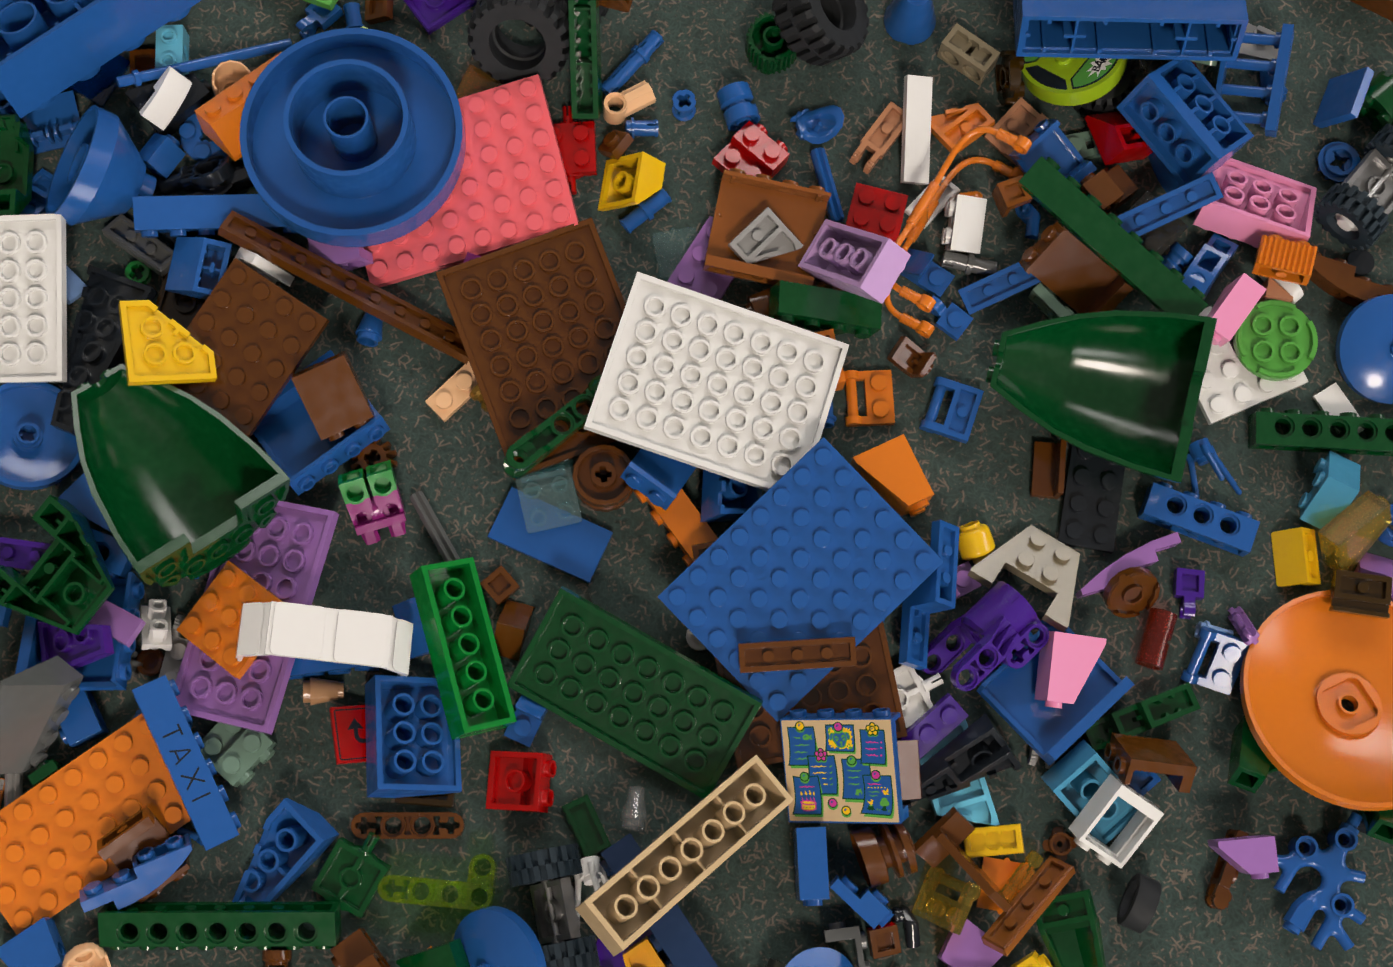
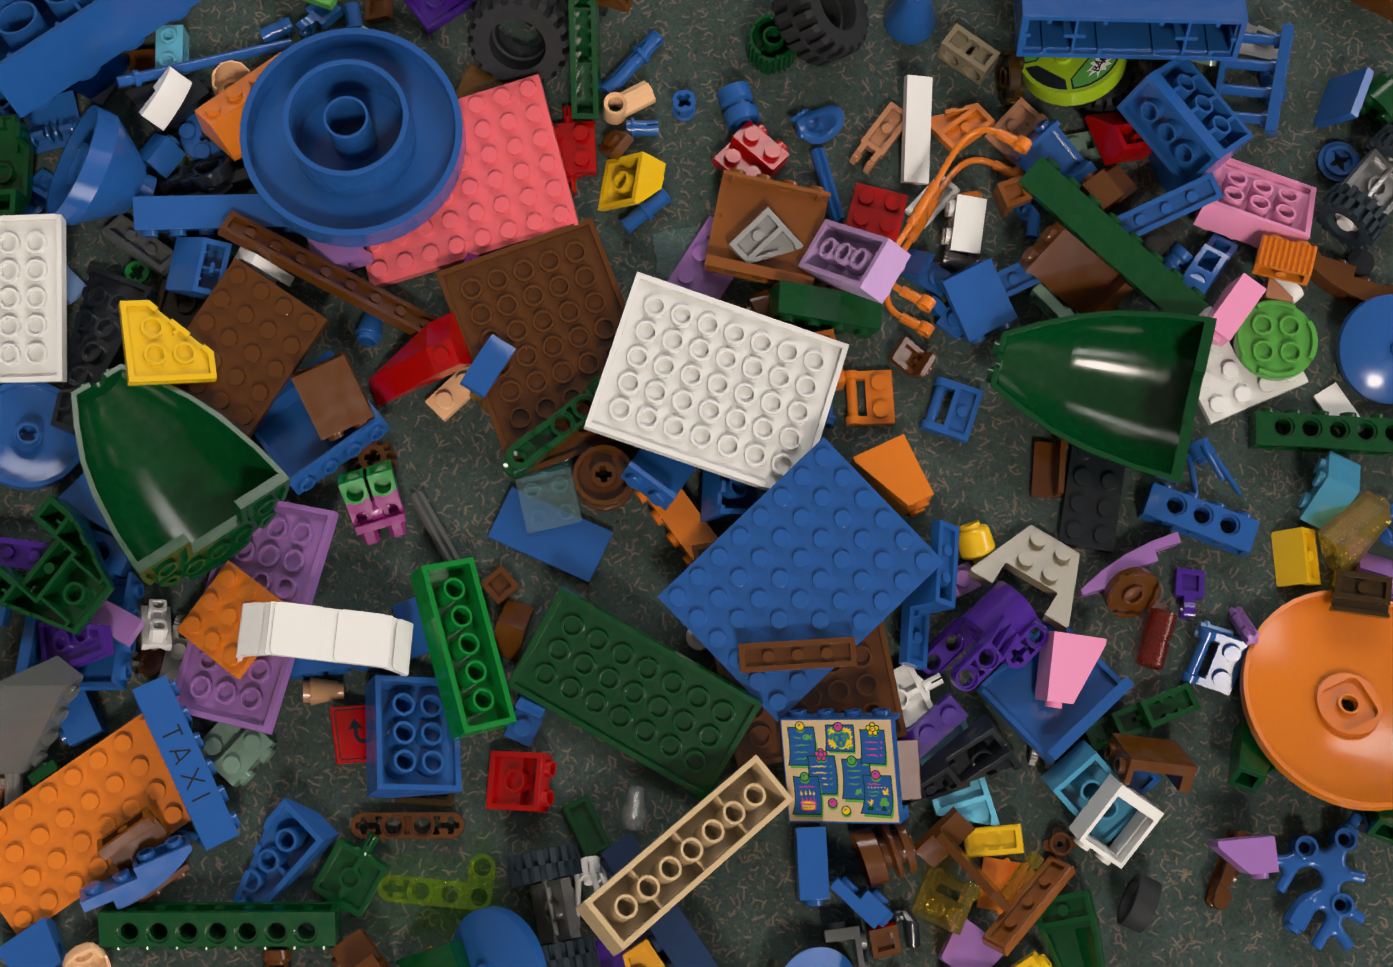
none -> blue pin [259,17,295,43]
none -> red wedge [368,312,473,406]
none -> blue slope [460,334,516,399]
none -> blue panel [935,258,1017,344]

